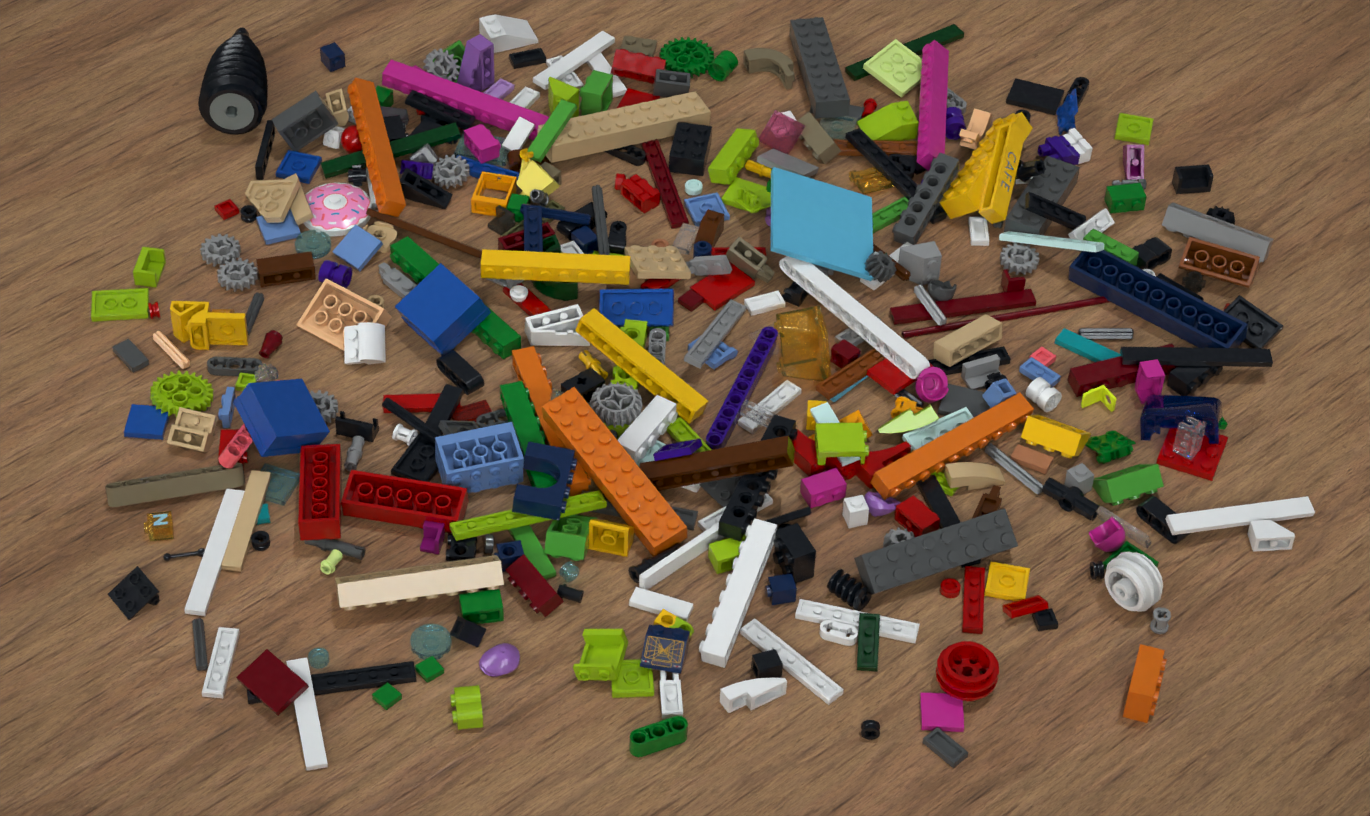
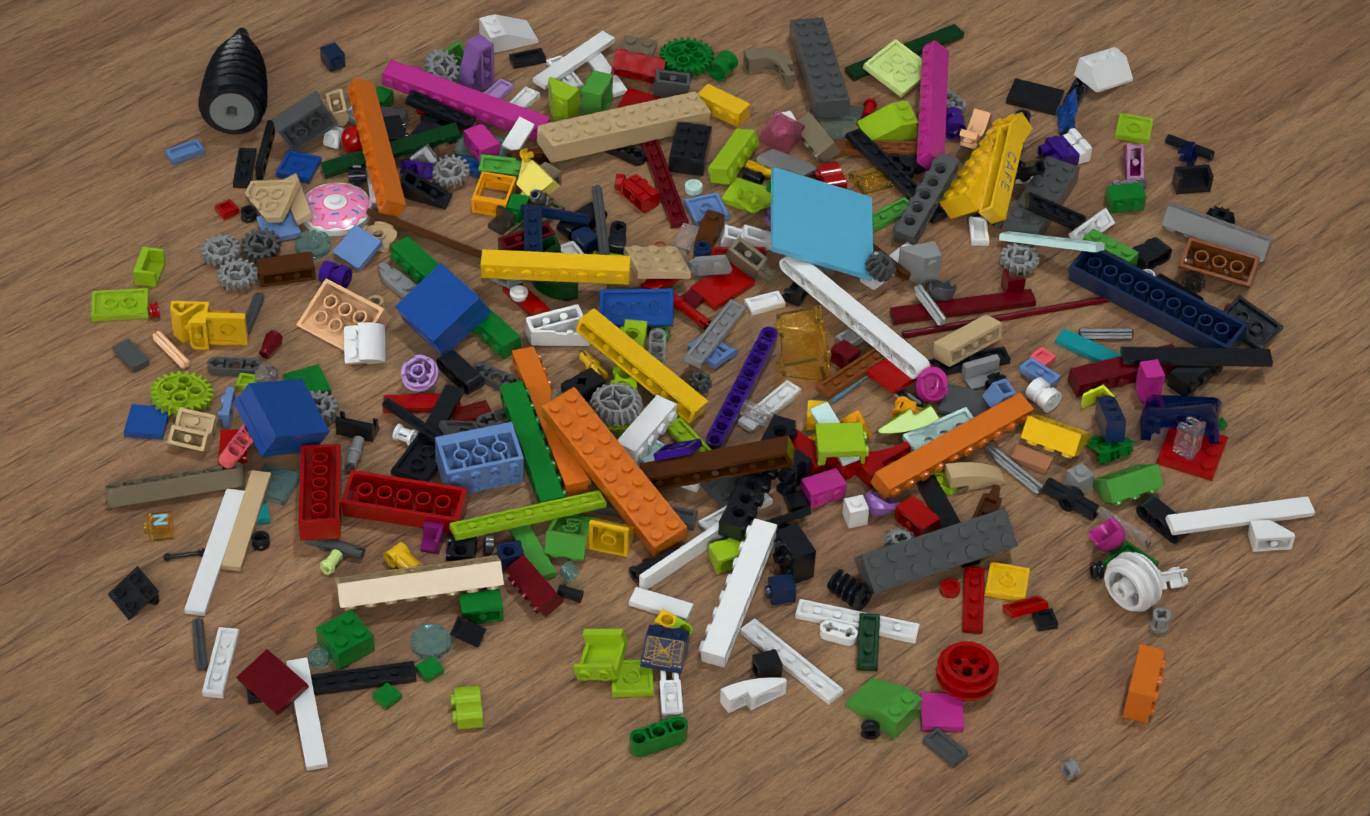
medium lavender hat [479,643,520,677] -> none
dark blue arch [512,442,577,520] -> none
bright green tile [527,99,577,163] -> none
none -> medium blue tile [165,139,205,165]
none -> black tile [233,148,257,188]
none -> dark grey gear [241,227,282,263]
none -> green tile [282,364,331,395]
none -> green brick [316,609,375,670]
none -> yellow piece [383,542,423,569]
none -> lavender cone [401,355,438,392]
none -> dark grey beam [472,363,521,390]
none -> bright green hinge [478,154,521,177]
none -> red pin [668,288,711,330]
none -> dark grey gear [688,371,712,395]
none -> yellow brick [697,84,751,128]
none -> white slope [719,224,771,250]
none -> black pin [741,167,765,185]
none -> black hips [776,449,812,496]
none -> black tile [784,490,810,512]
none -> red brick [814,161,847,189]
none -> bright green slope [845,678,923,739]
none -> light grey bush [1060,758,1081,780]
none -> white slope [1074,47,1133,93]
none -> dark blue brick [1095,395,1126,442]
none -> white hinge [1159,567,1188,590]
none -> black axle [1165,134,1215,160]
none -> clear blue tile [1177,142,1198,166]

